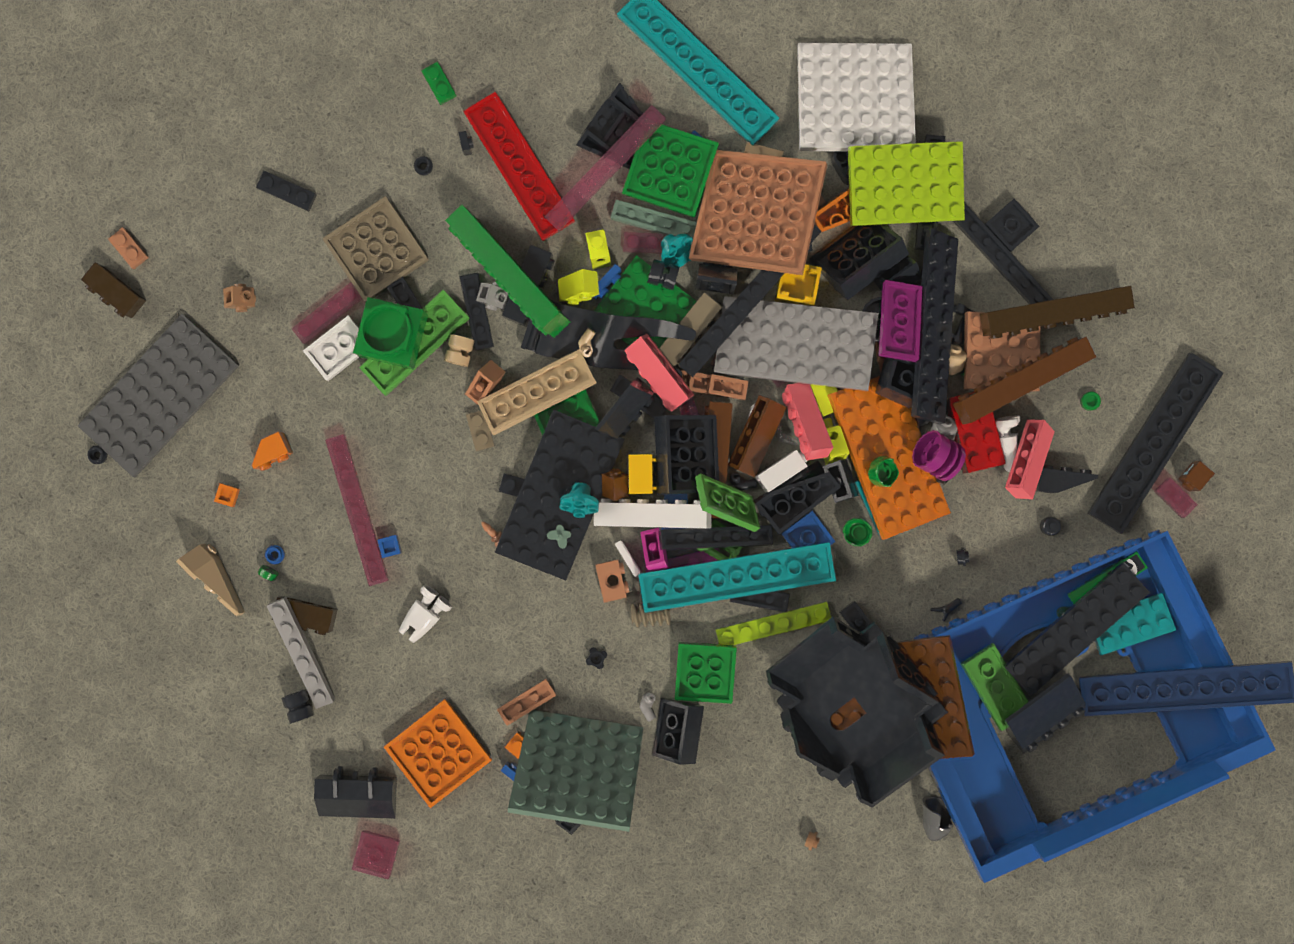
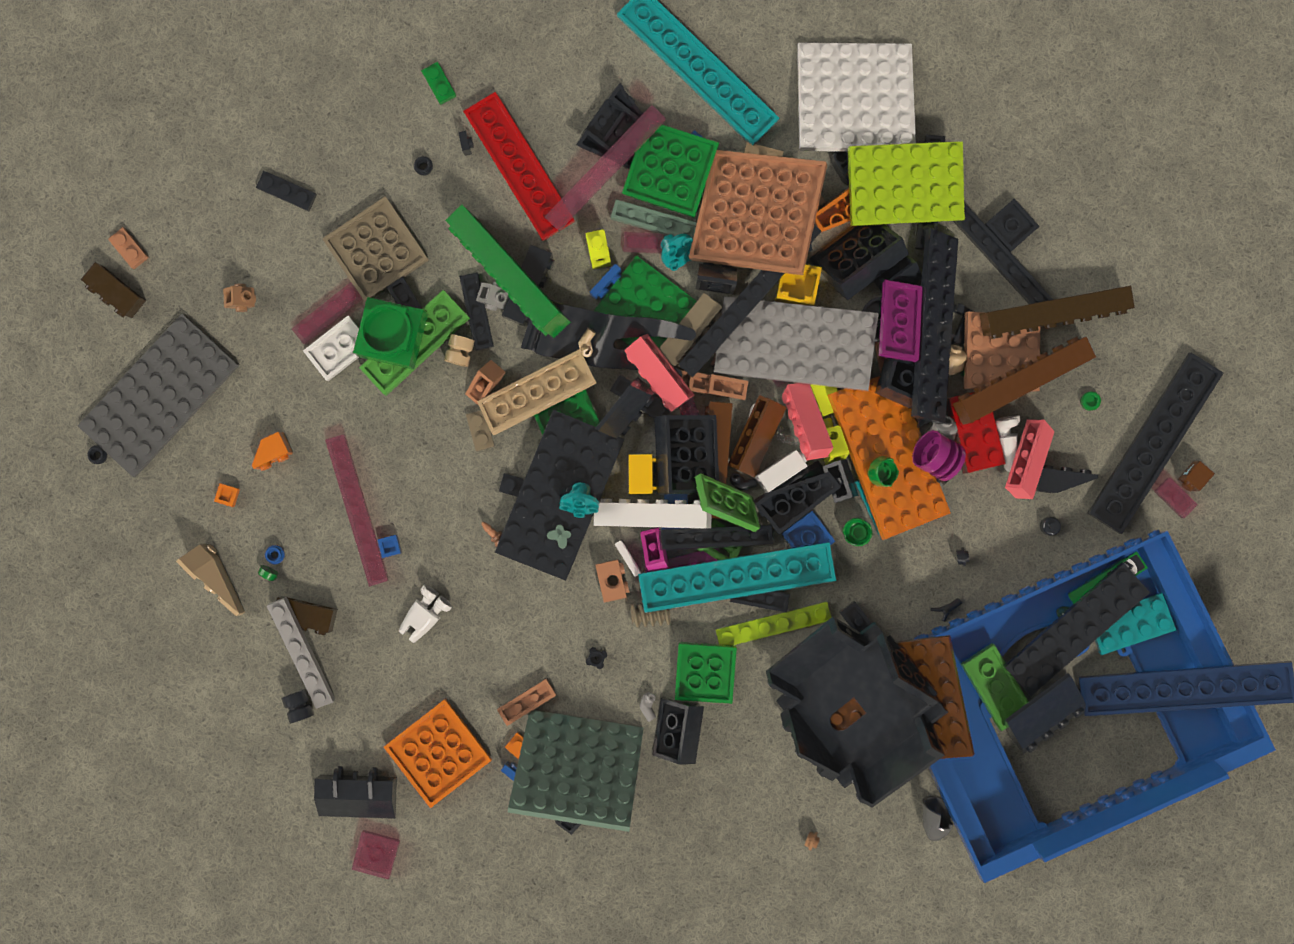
neon yellow brick [558,269,599,306] -> none
reddish brown brick [602,469,629,501] -> none
black wheel [647,259,680,291] -> none

